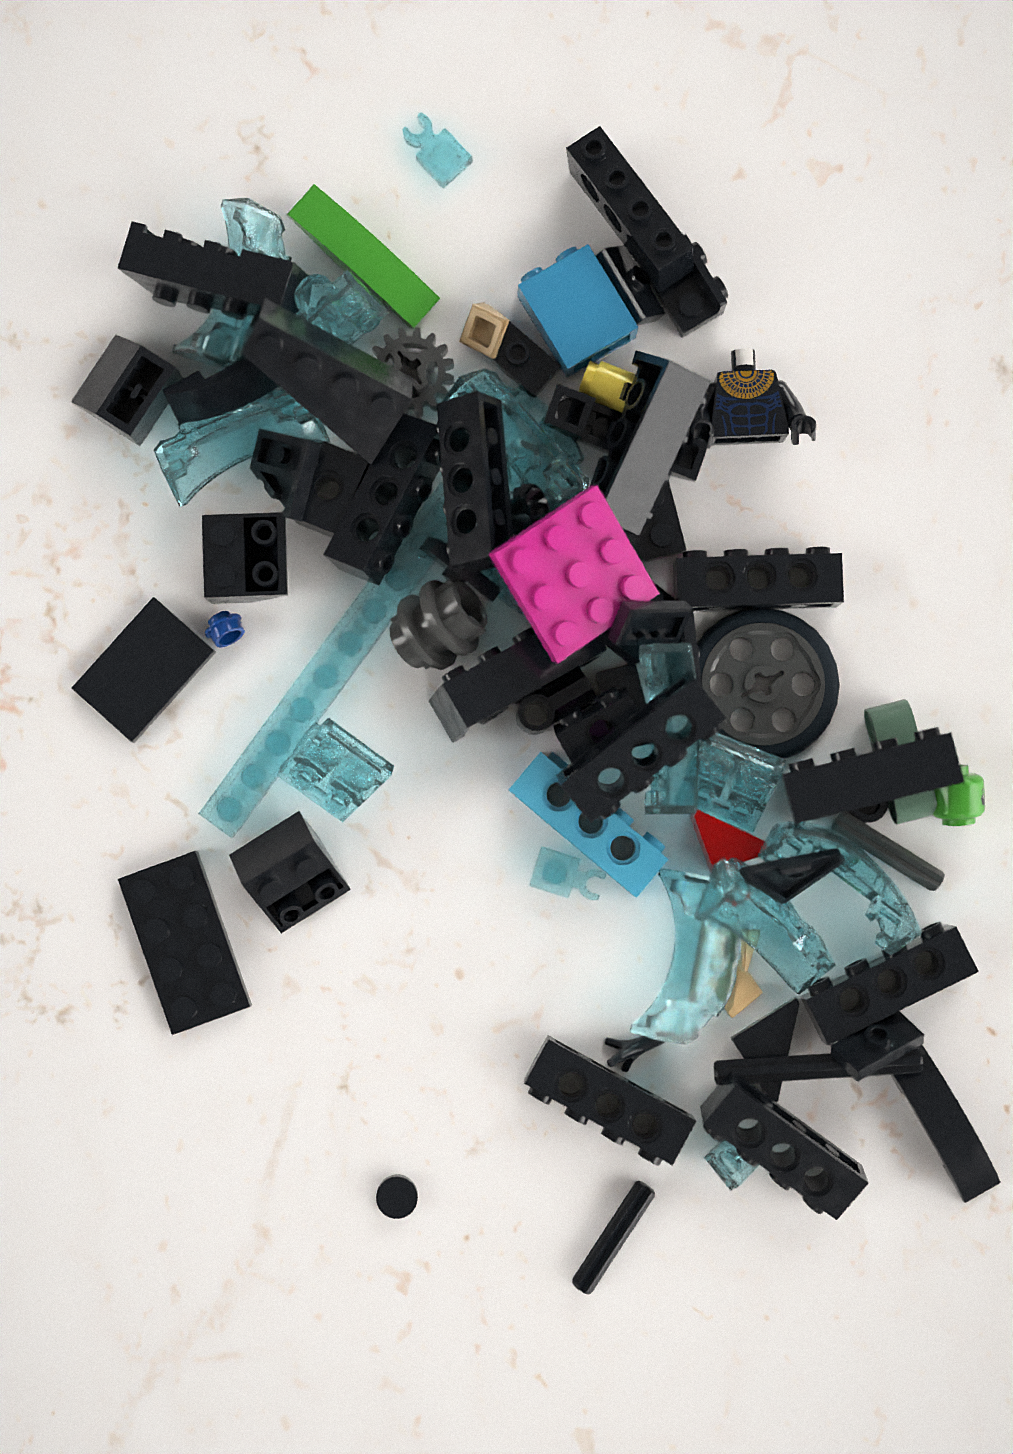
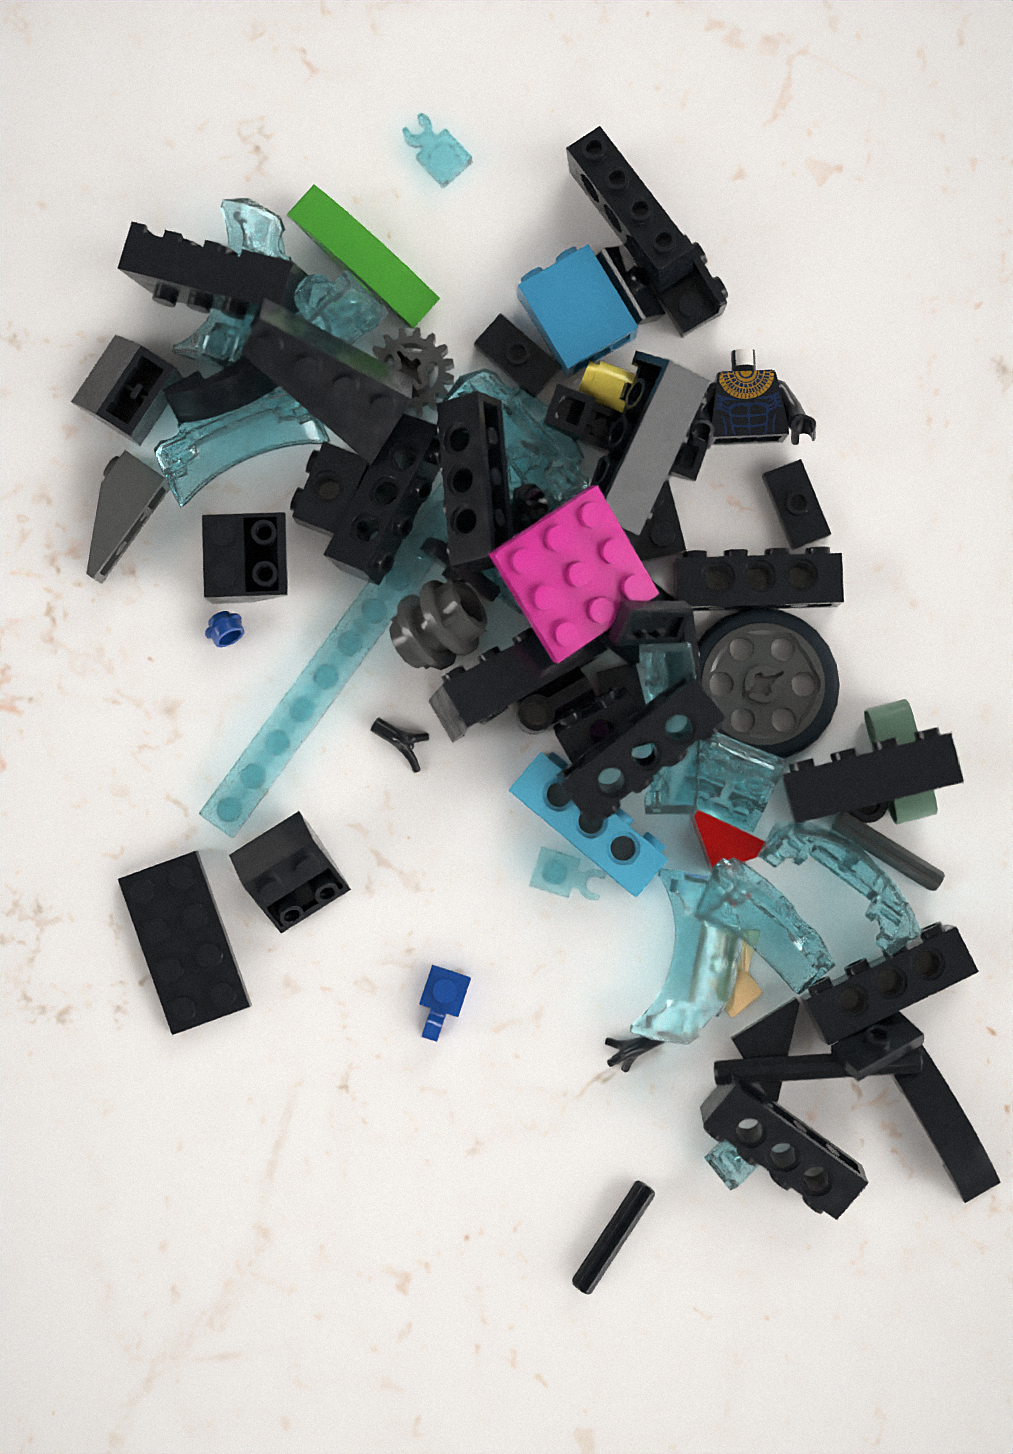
black tile [71,597,216,743] -> none
black wing [250,428,321,522] -> none
clear light blue plate [277,717,394,823] -> none
black tile [376,1174,418,1219] -> none
tan slope [459,302,510,359] -> none
black brick [524,1035,696,1166] -> none
black tile [739,848,845,904] -> none
bright green head [933,764,986,826] -> none
none -> dark grey slope [86,450,173,584]
none -> black bar [370,717,429,773]
none -> blue plate [419,964,472,1042]
none -> black plate [762,459,832,551]

